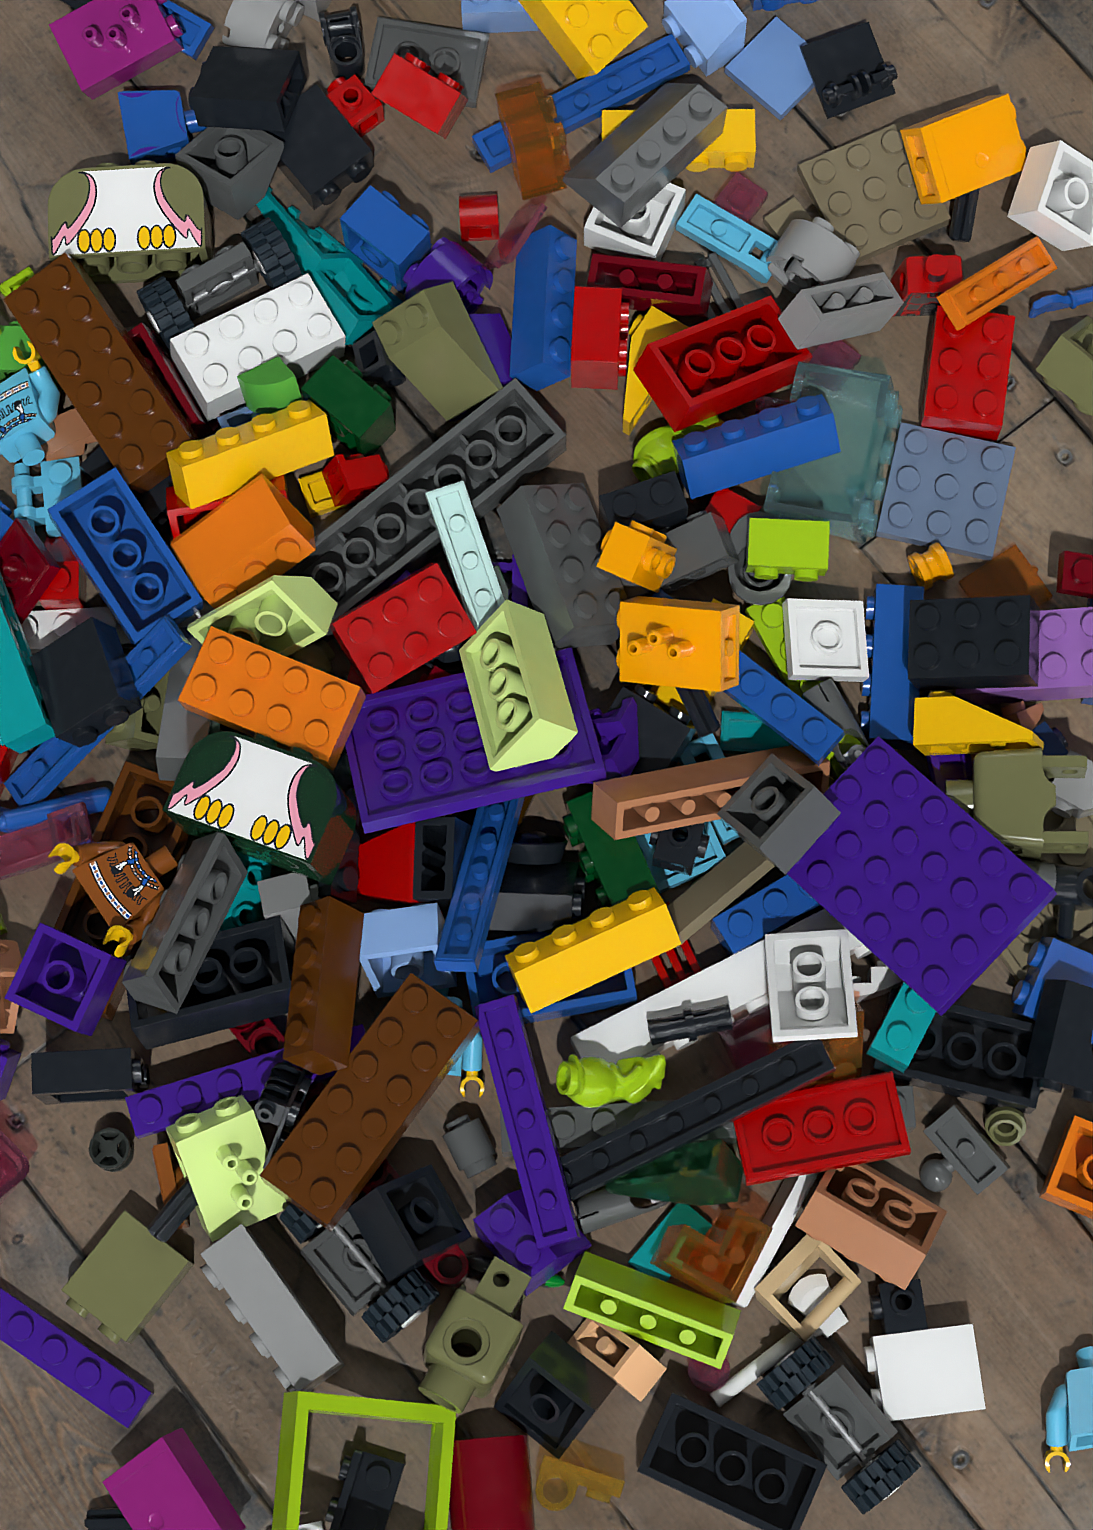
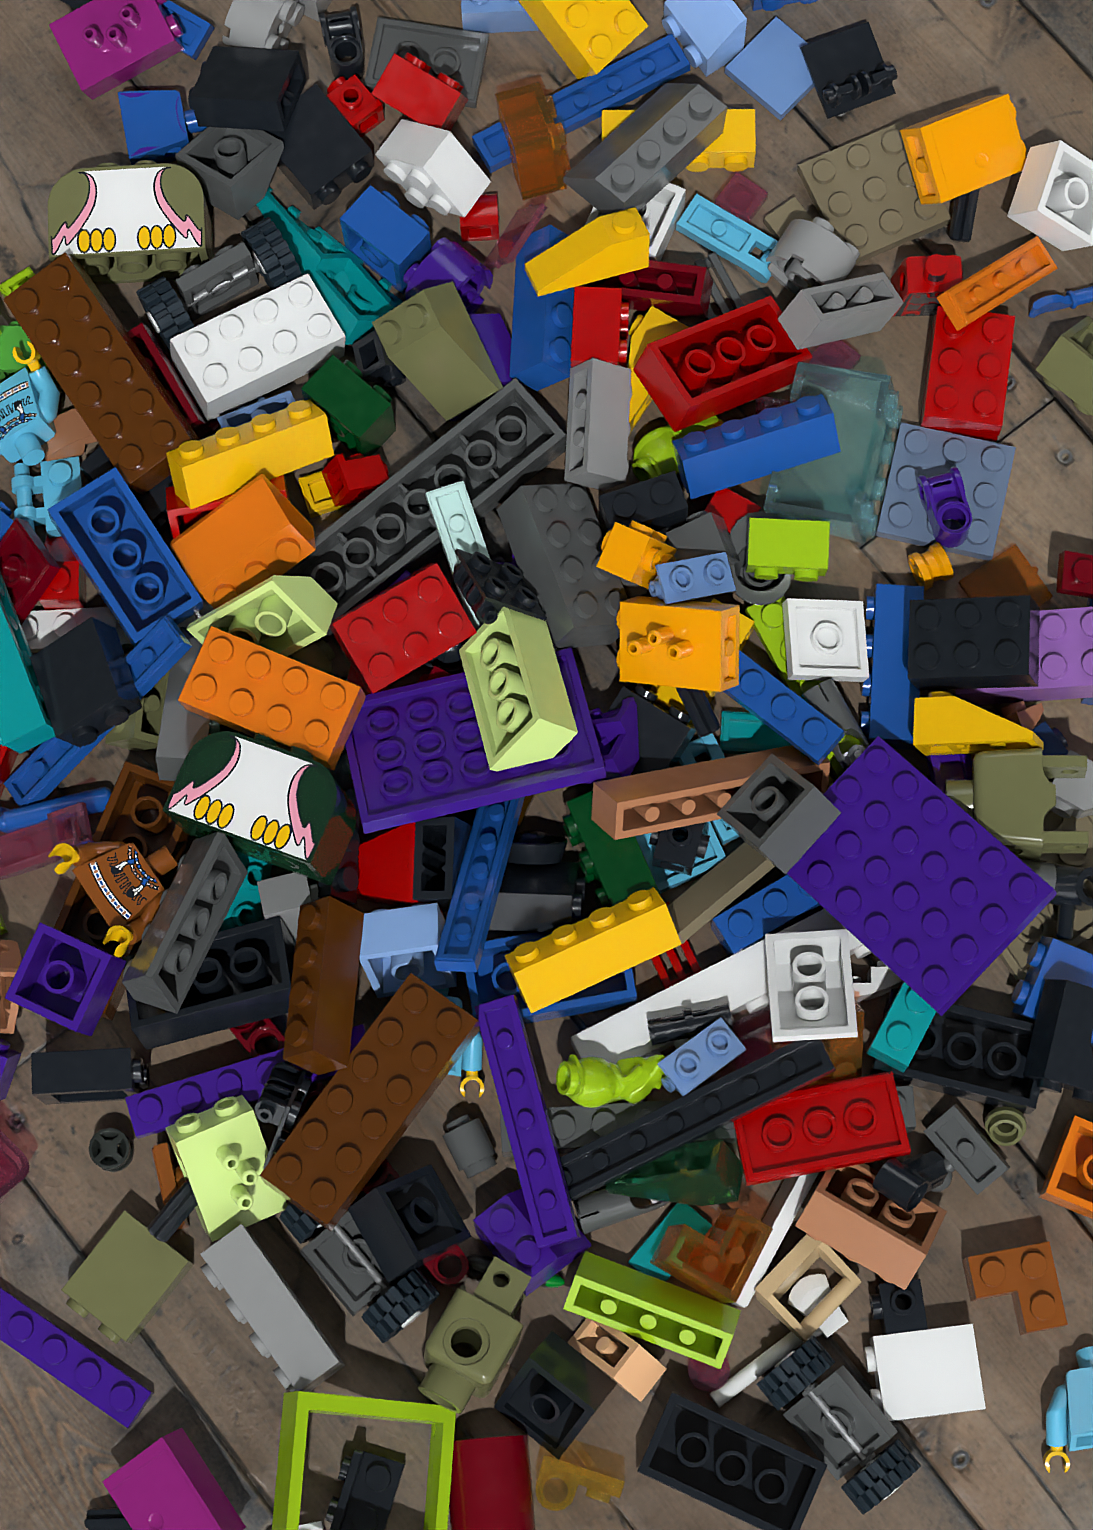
bright green brick [237,356,302,414] -> none
none -> white brick [375,119,491,217]
none -> black hinge [453,548,547,624]
none -> yellow slope [525,207,650,297]
none -> light grey brick [564,358,632,491]
none -> medium blue hinge [649,552,736,605]
none -> medium blue hinge [657,1017,747,1096]
none -> black piece [873,1150,948,1212]
none -> dark purple piece [917,466,972,548]
none -> dark orange brick [962,1241,1068,1335]

